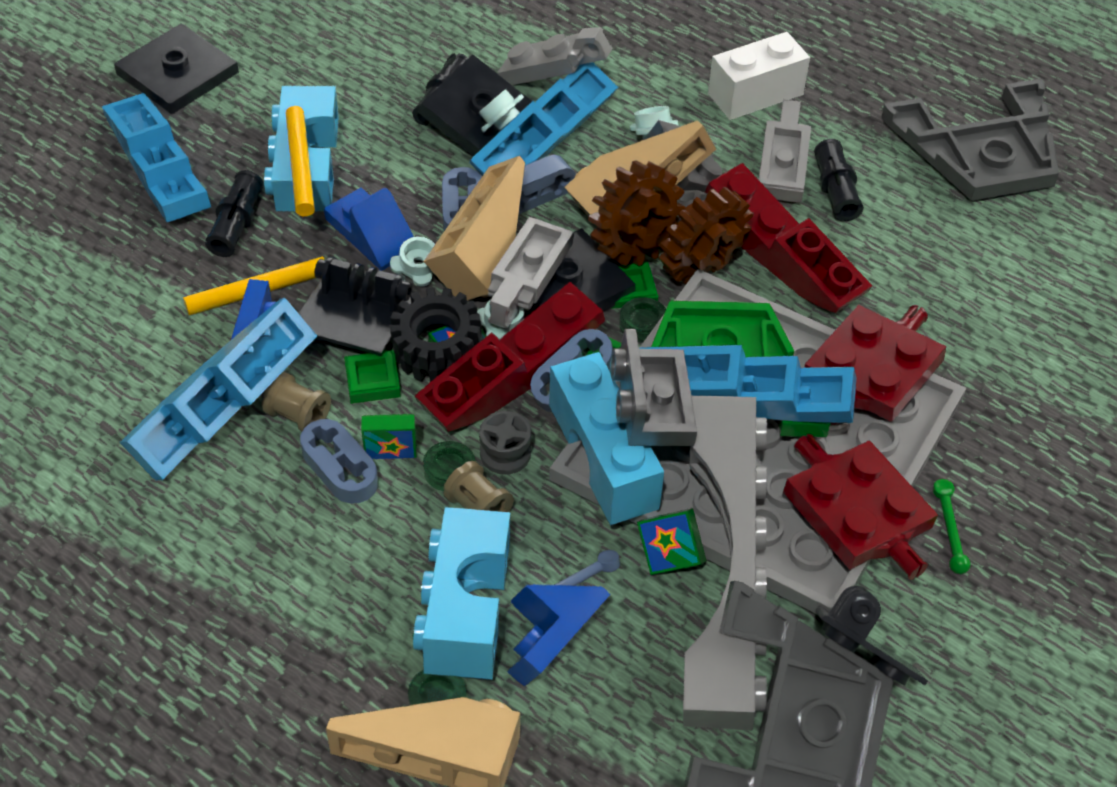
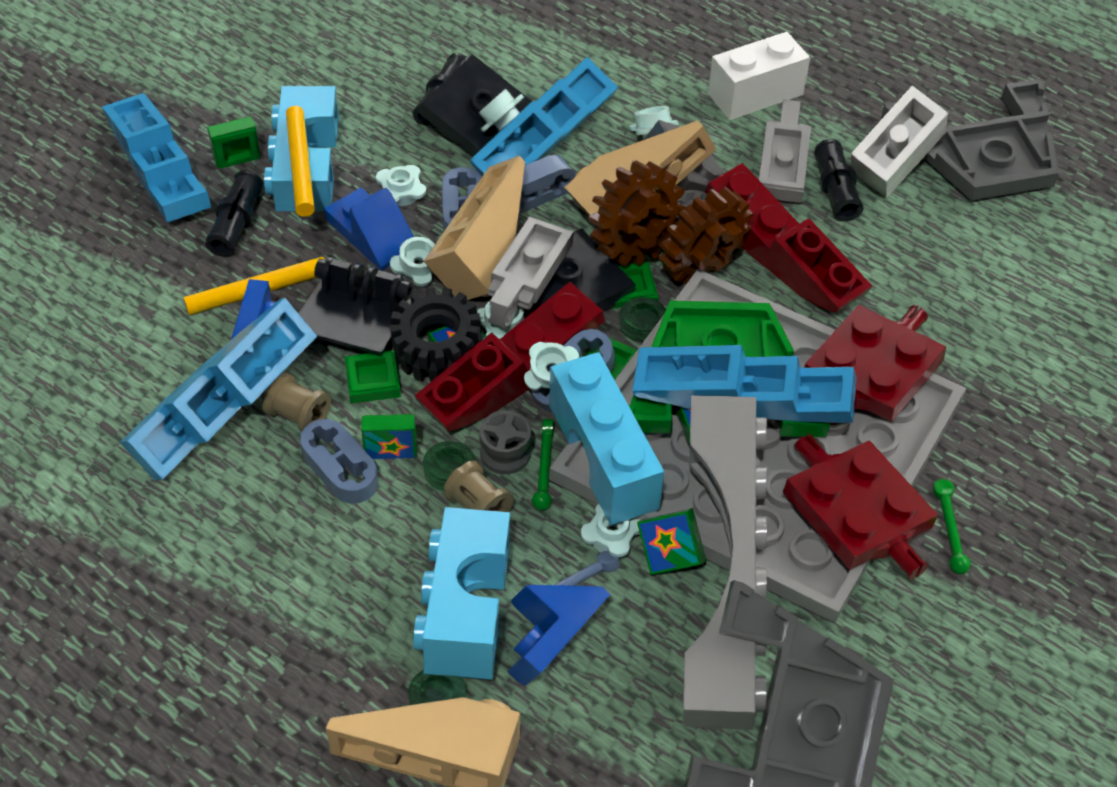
black plate [114,23,239,115] -> none
light grey hinge [497,27,613,85] -> none
flat silver bracket [610,329,697,446] -> none
black hinge [816,586,928,686] -> none
none -> green tile [207,116,261,169]
none -> light aqua plate [376,165,426,206]
none -> light aqua plate [524,342,579,391]
none -> green hinge [531,419,554,511]
none -> light aqua plate [581,504,640,557]
none -> white brick [851,86,948,198]

